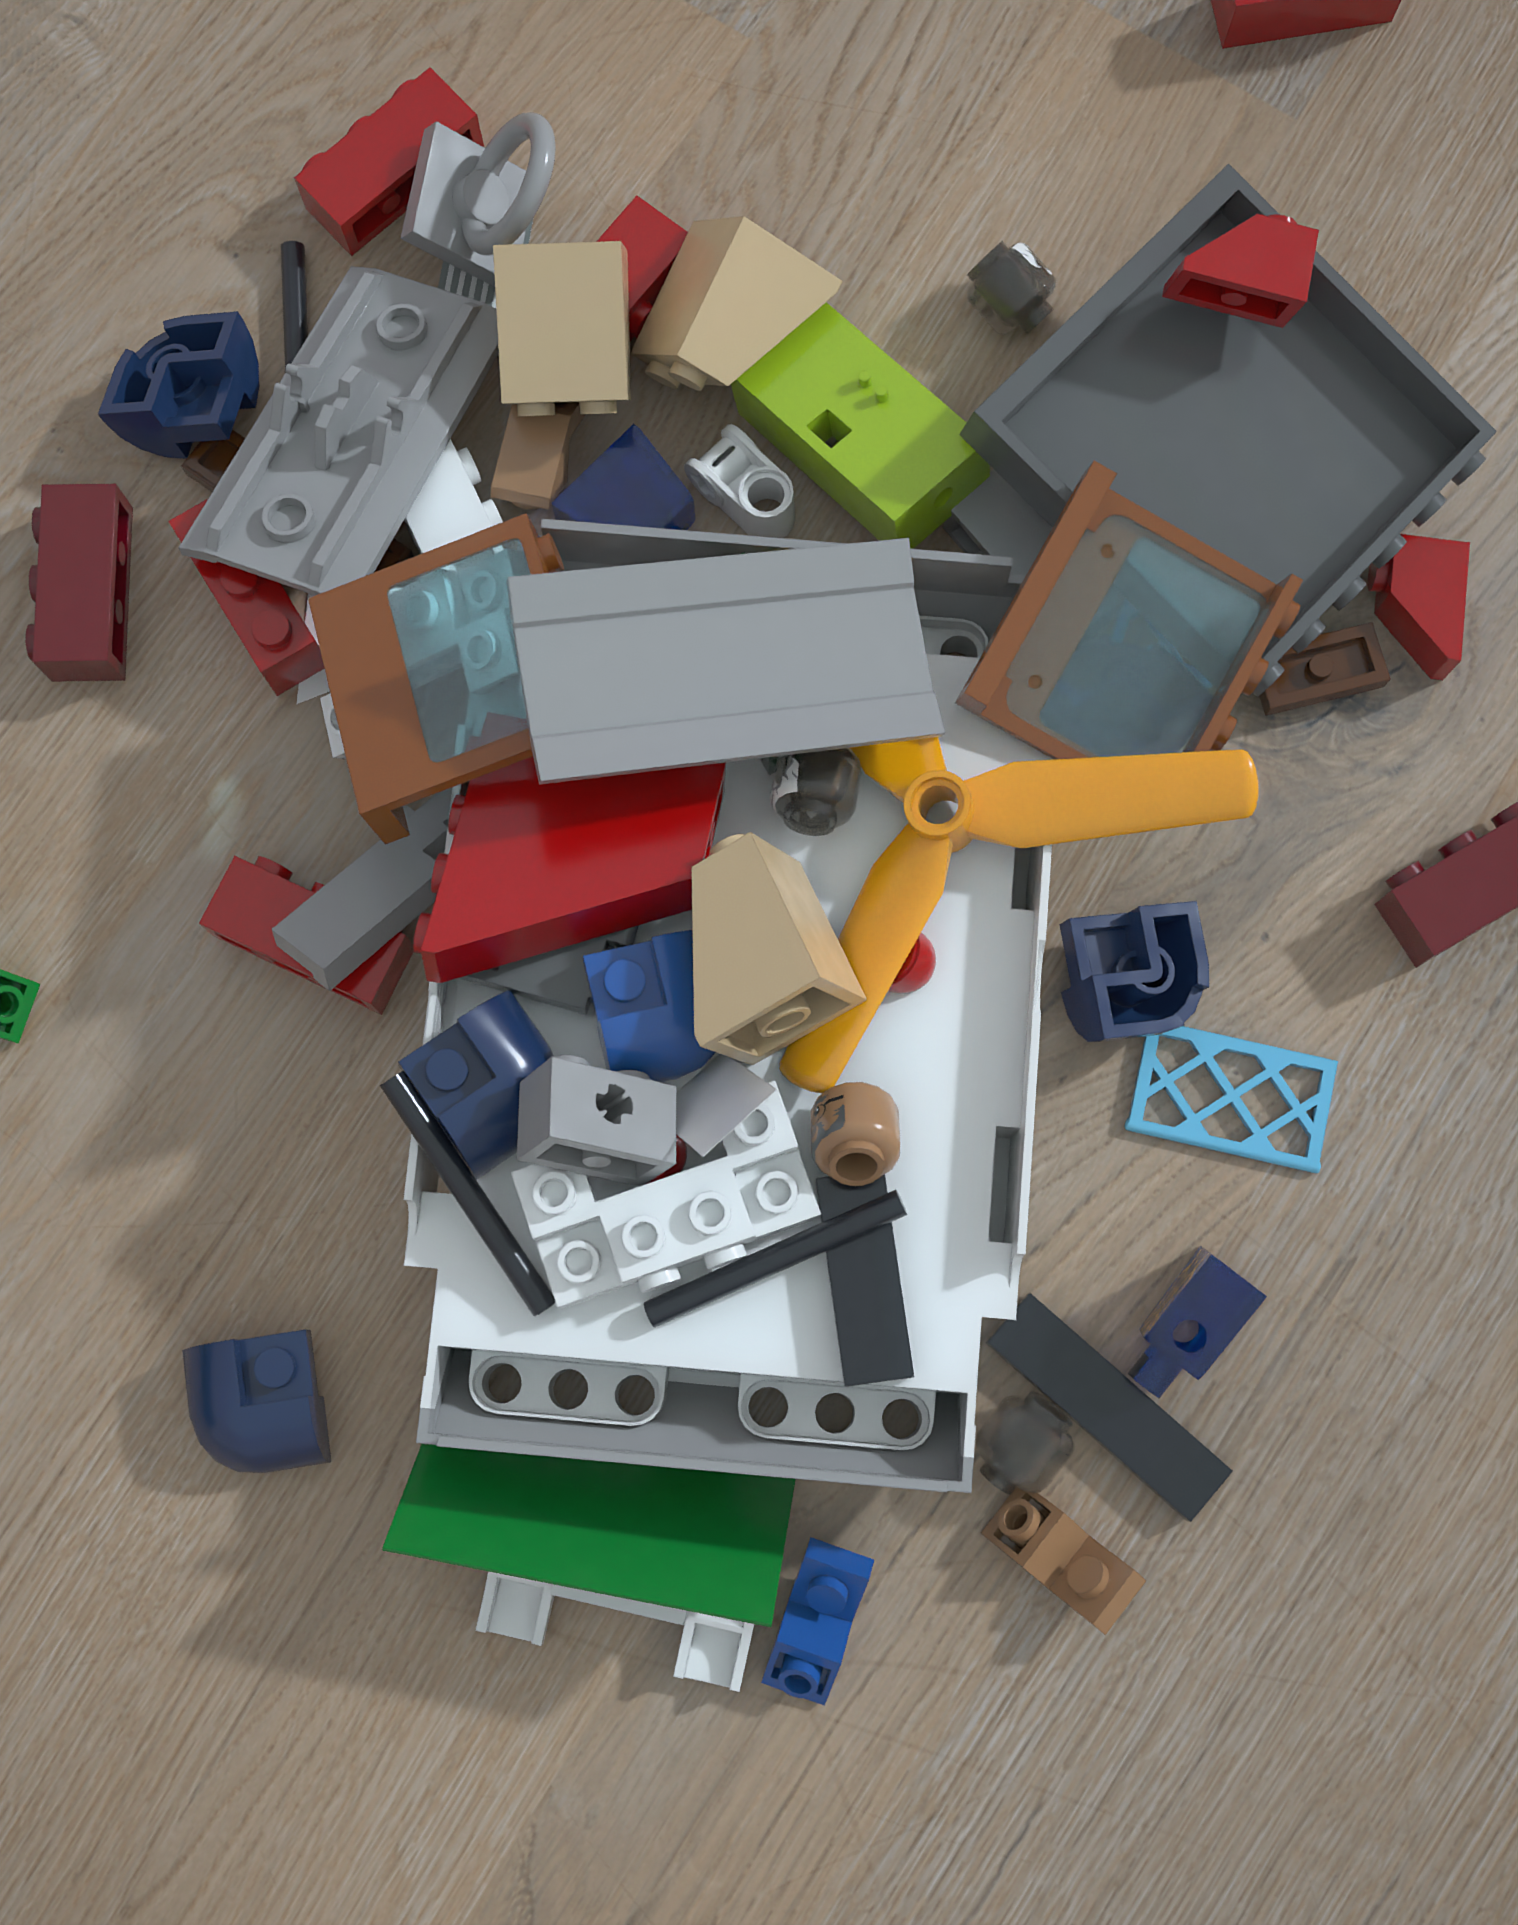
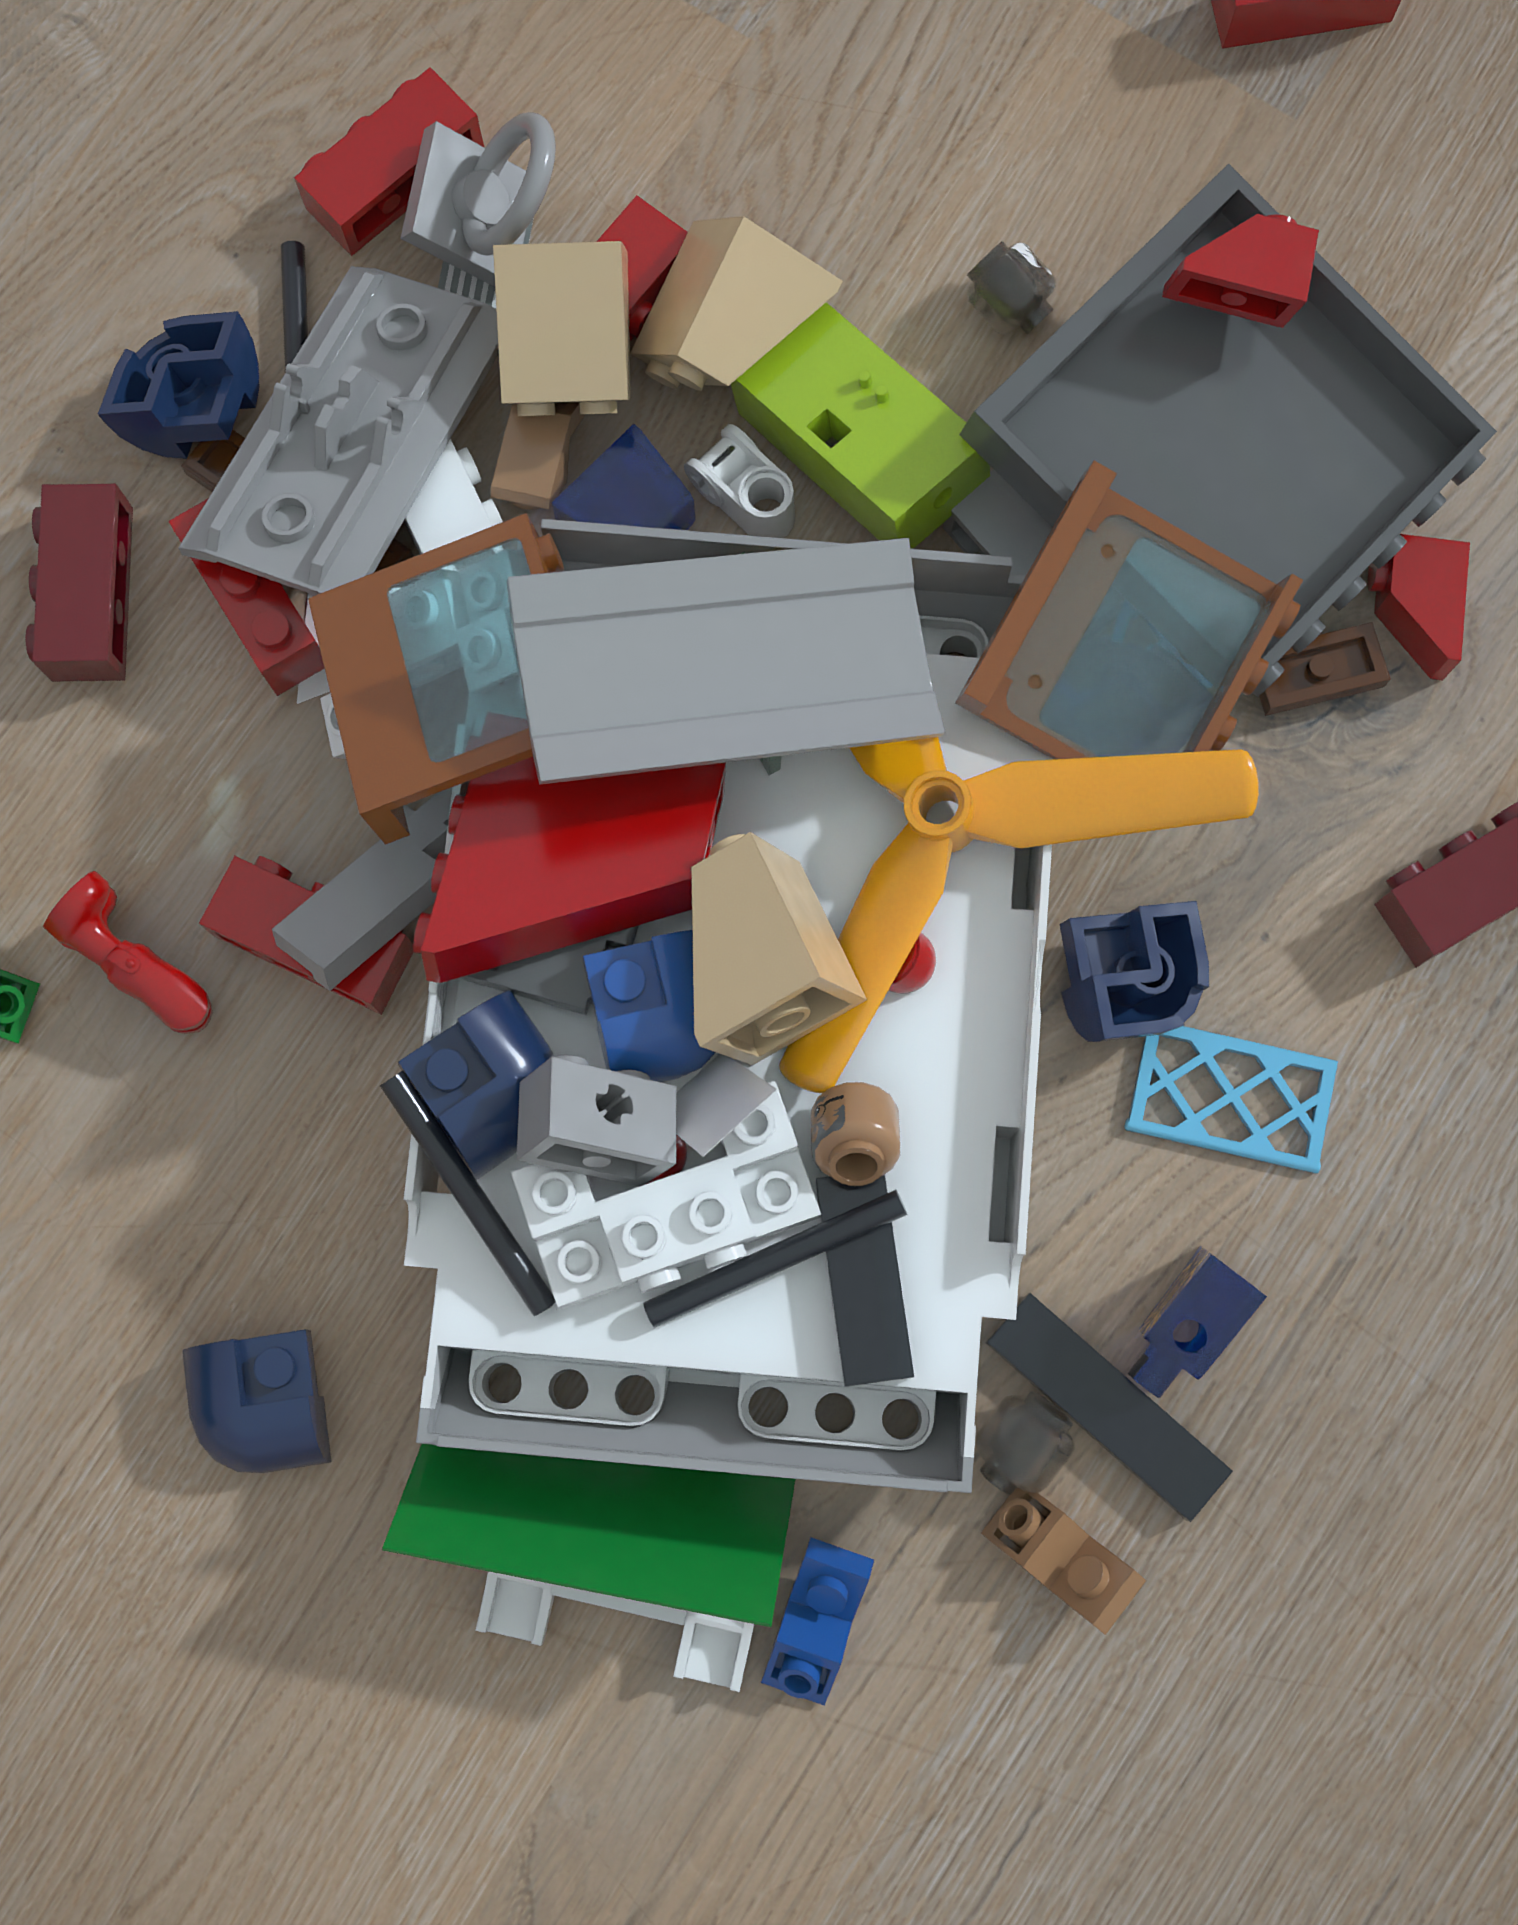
clear smoke head [770,748,862,836] -> none
none -> red piece [43,871,213,1034]

